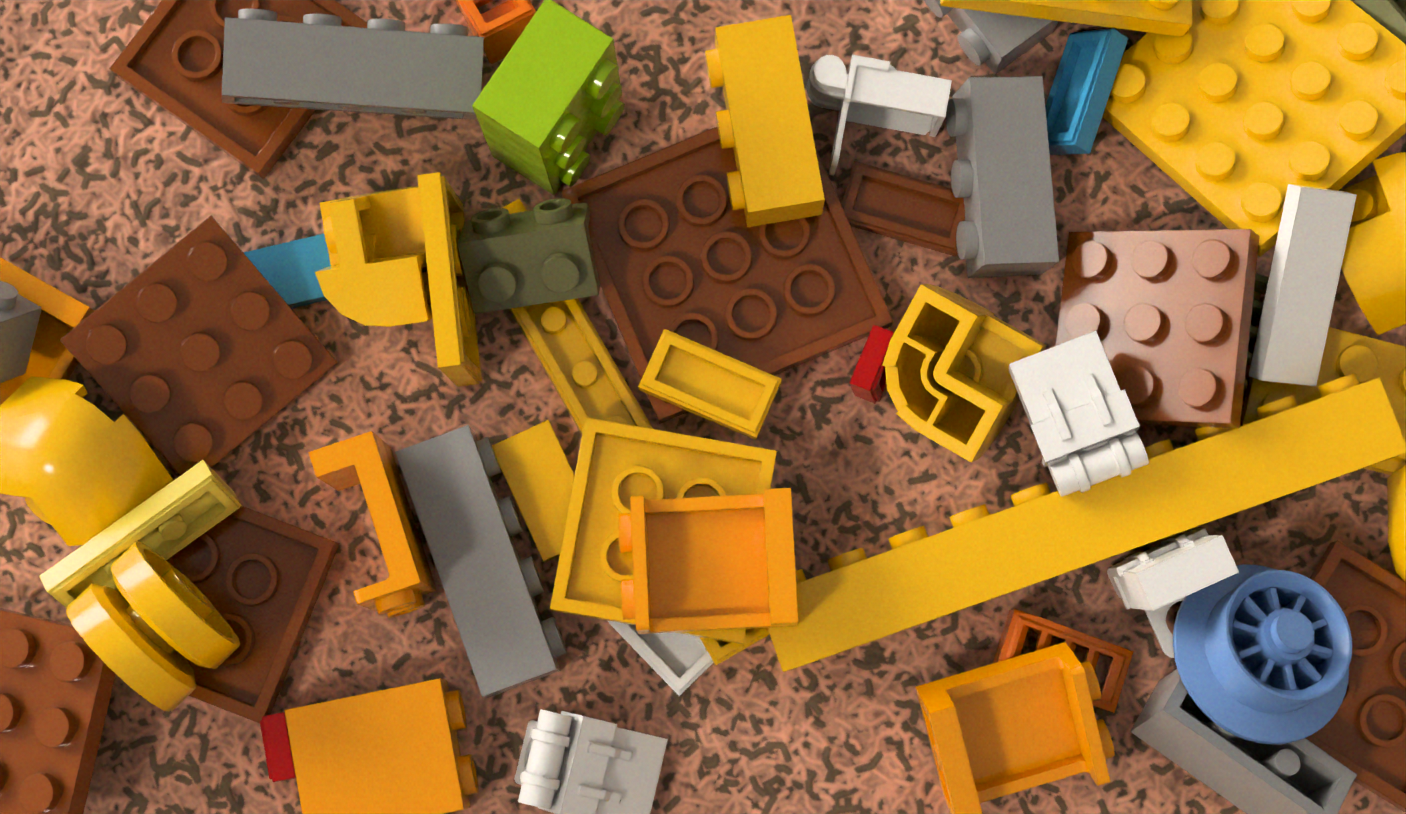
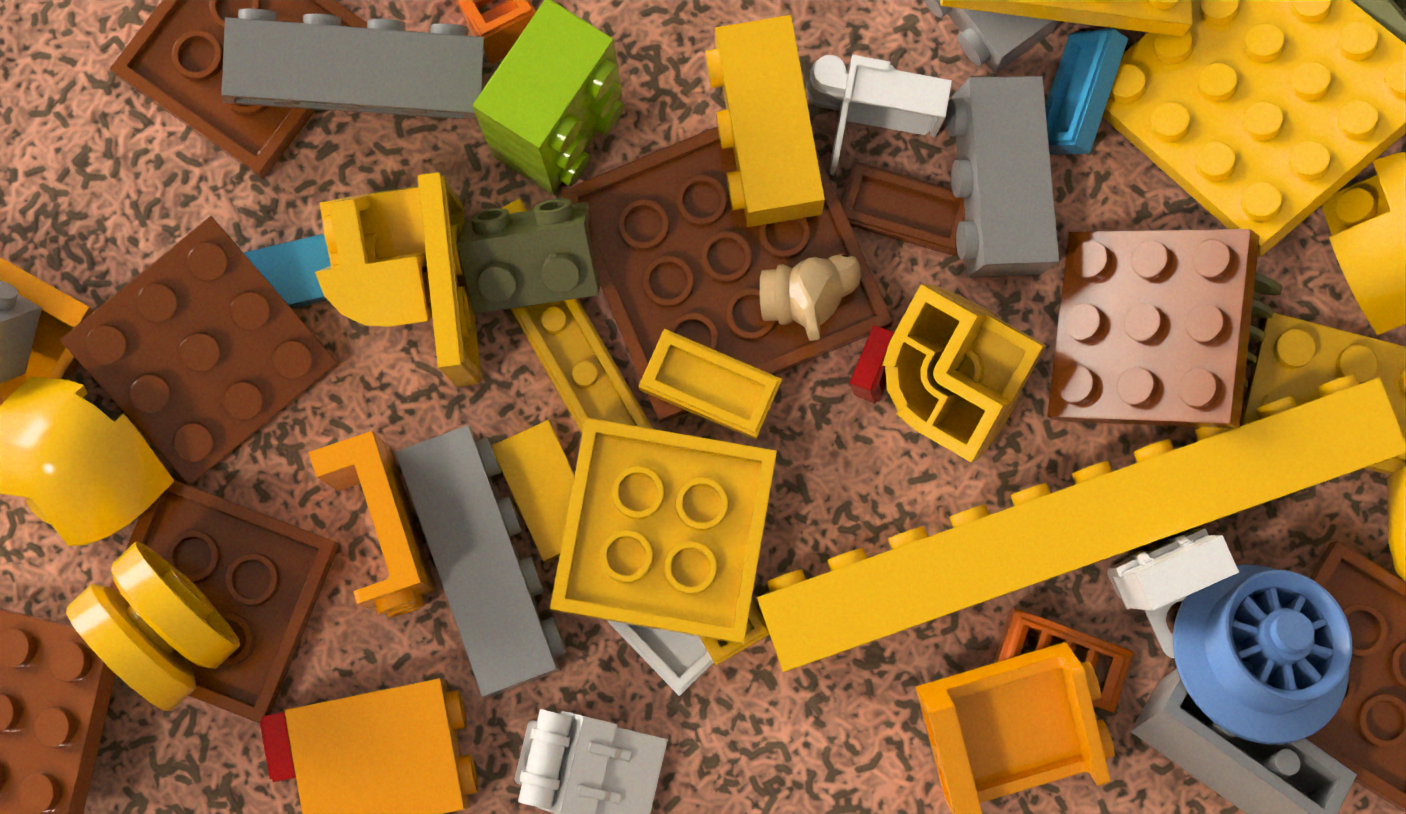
light yellow tile [39,460,242,608] -> none
light orange panel [618,488,798,634] -> none
white piece [1009,331,1149,497] -> none
white tile [1249,184,1357,386] -> none
none -> tan animal [760,253,861,341]

